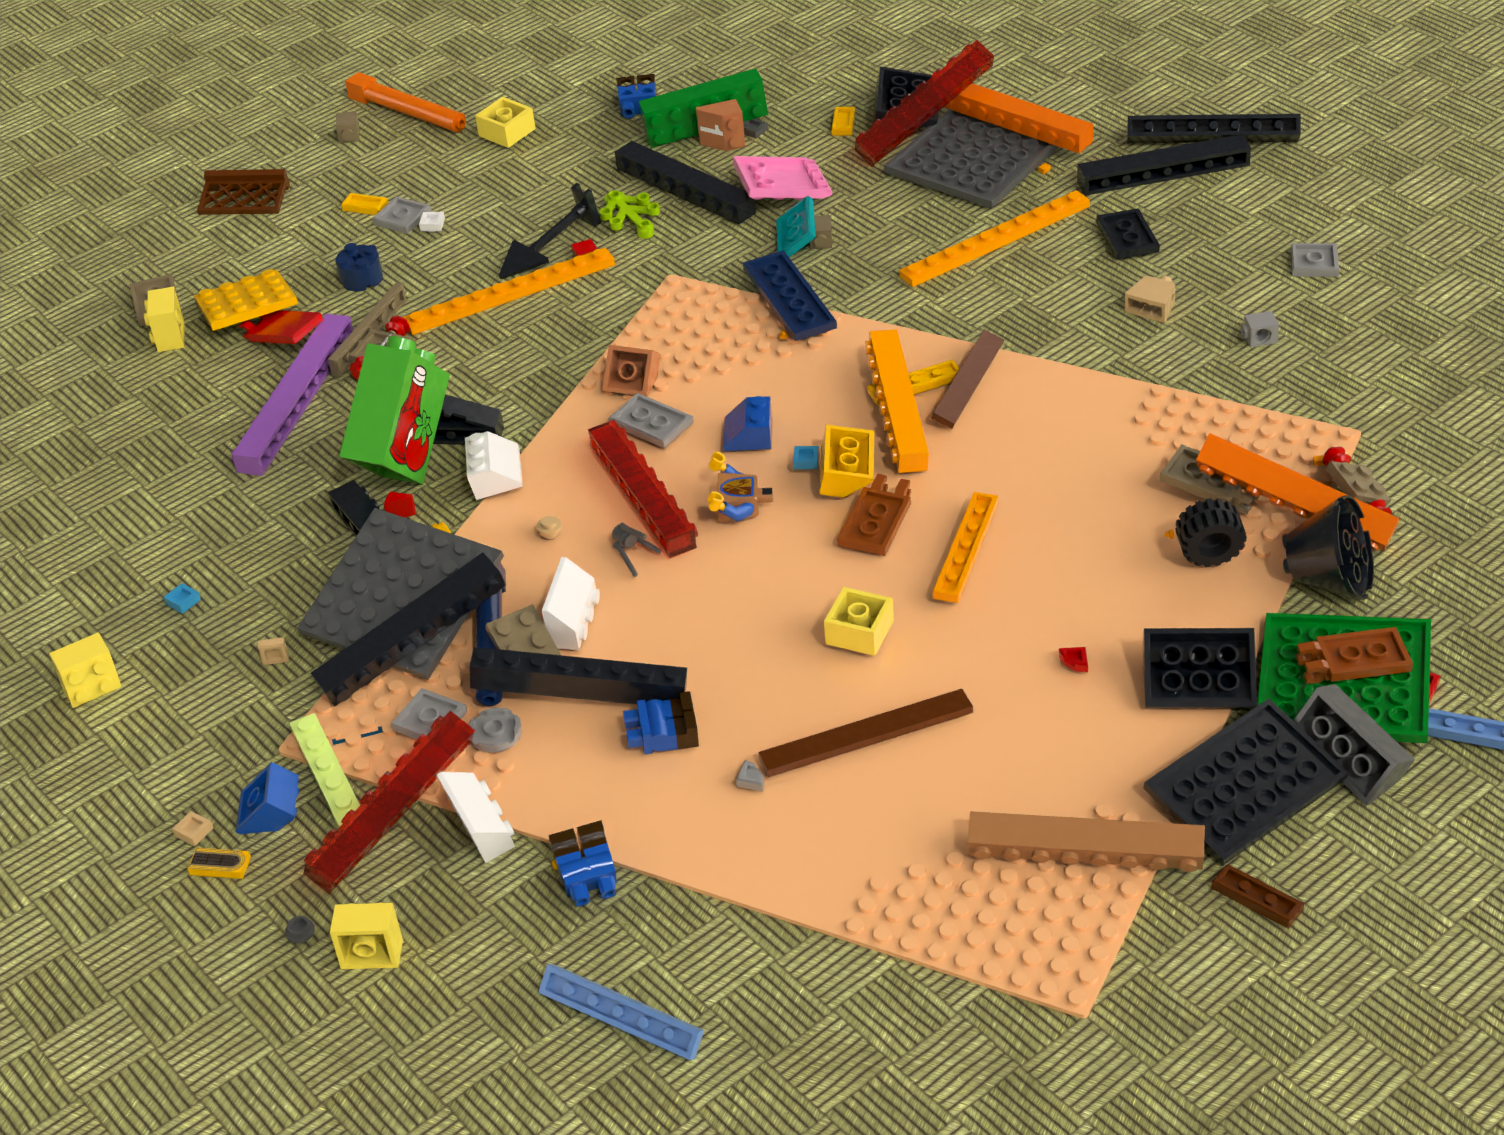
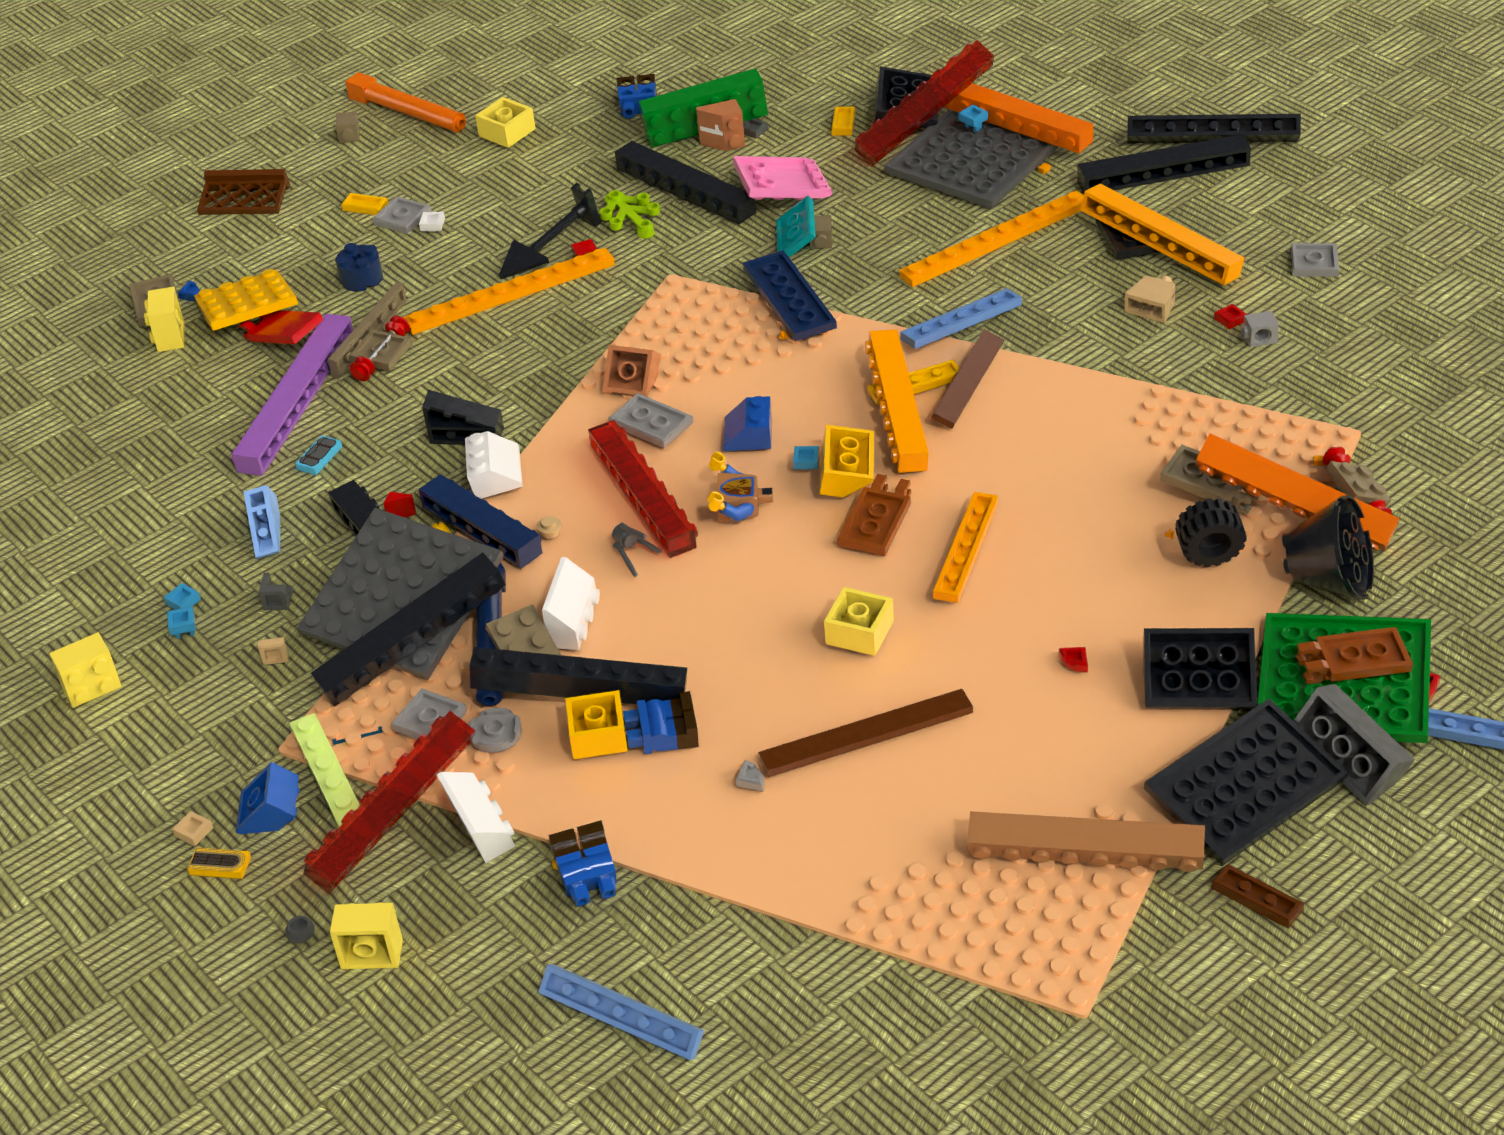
bright green brick [339,336,450,485] -> none
none -> dark azure tile [167,607,196,639]
none -> blue tile [178,281,200,302]
none -> light blue slope [244,485,280,559]
none -> dark grey panel [259,572,293,610]
none -> tile [295,435,342,475]
none -> dark blue brick [419,474,543,569]
none -> yellow brick [565,690,628,759]
none -> medium blue plate [900,288,1022,349]
none -> dark azure tile [958,105,988,132]
none -> light orange brick [1081,184,1245,285]
none -> red tile [1214,304,1248,329]

